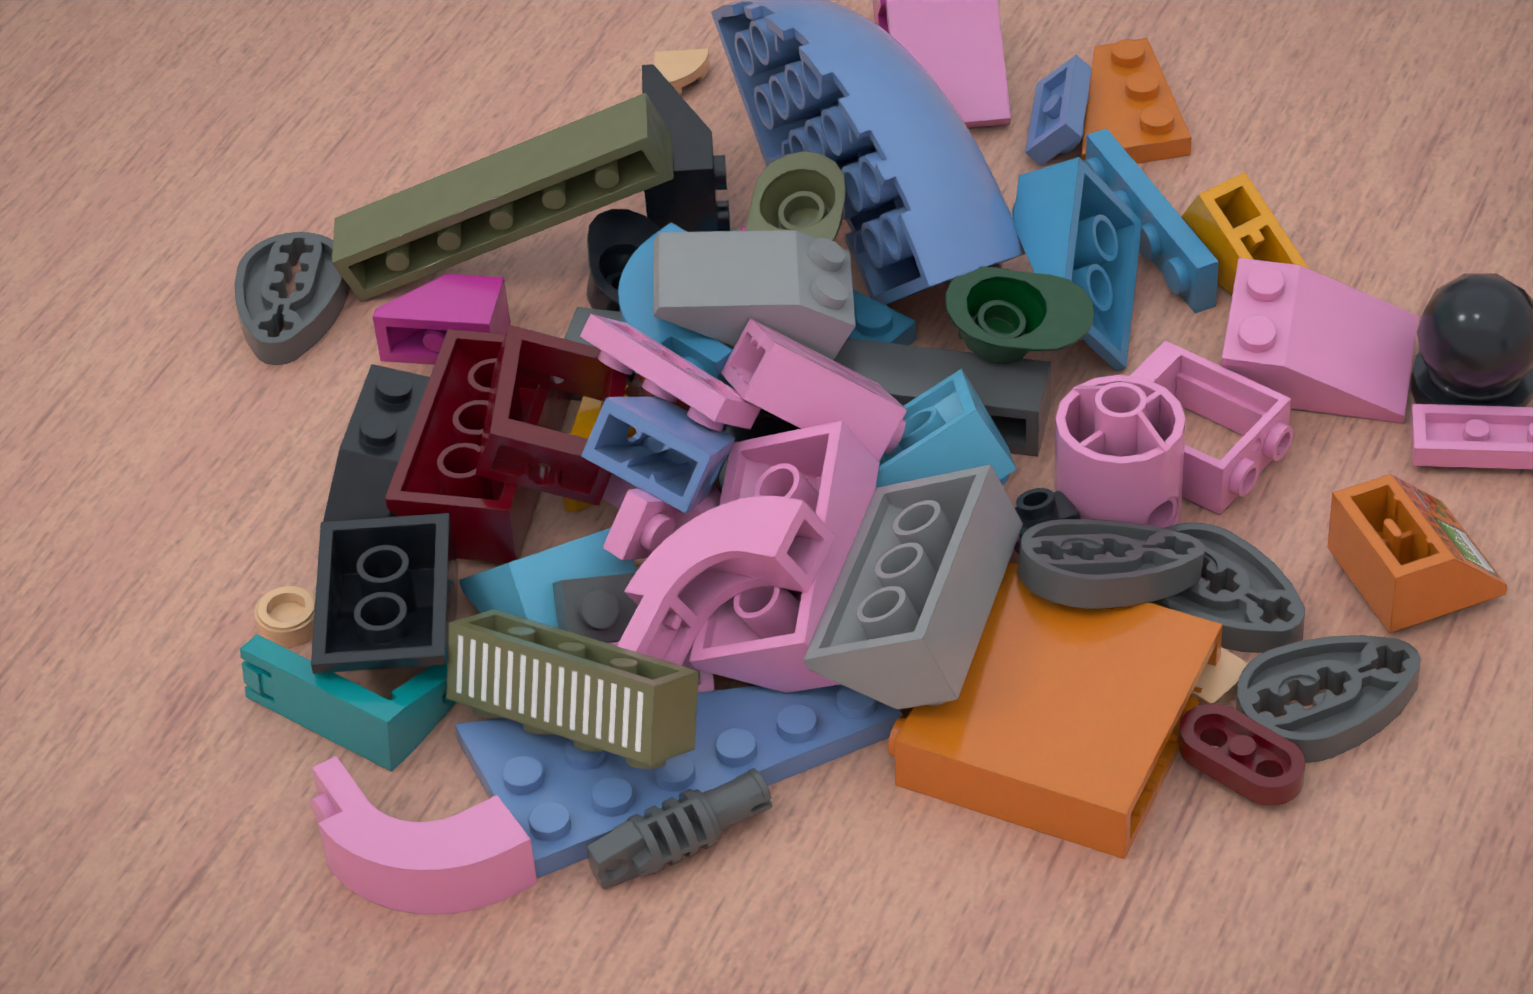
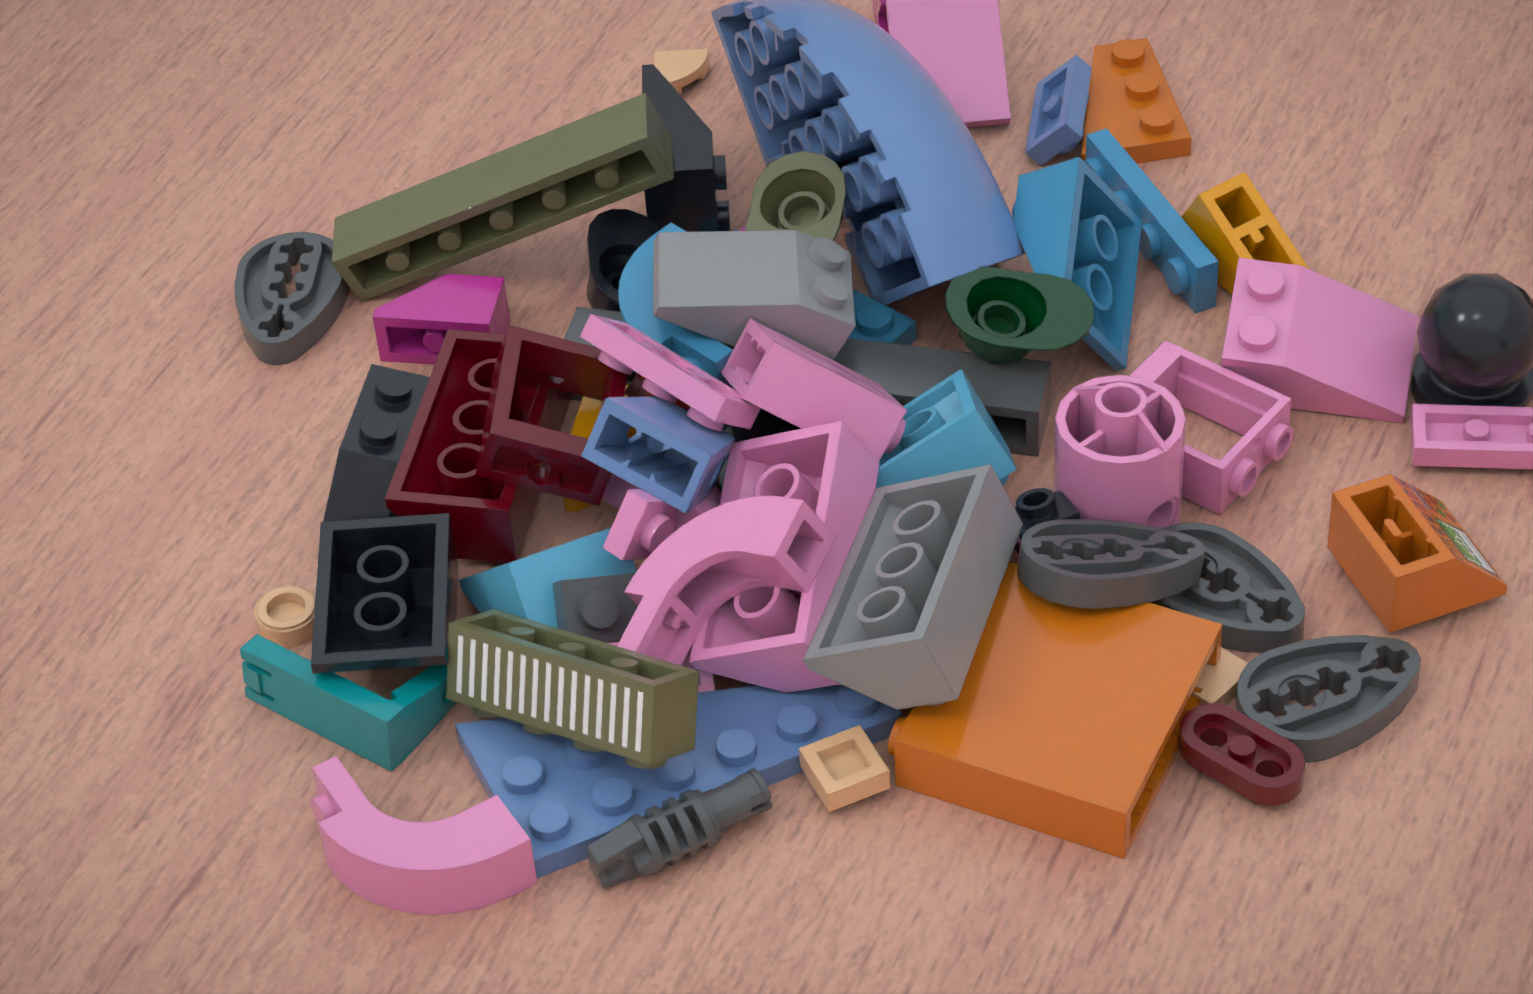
none -> light nougat plate [799,725,890,812]

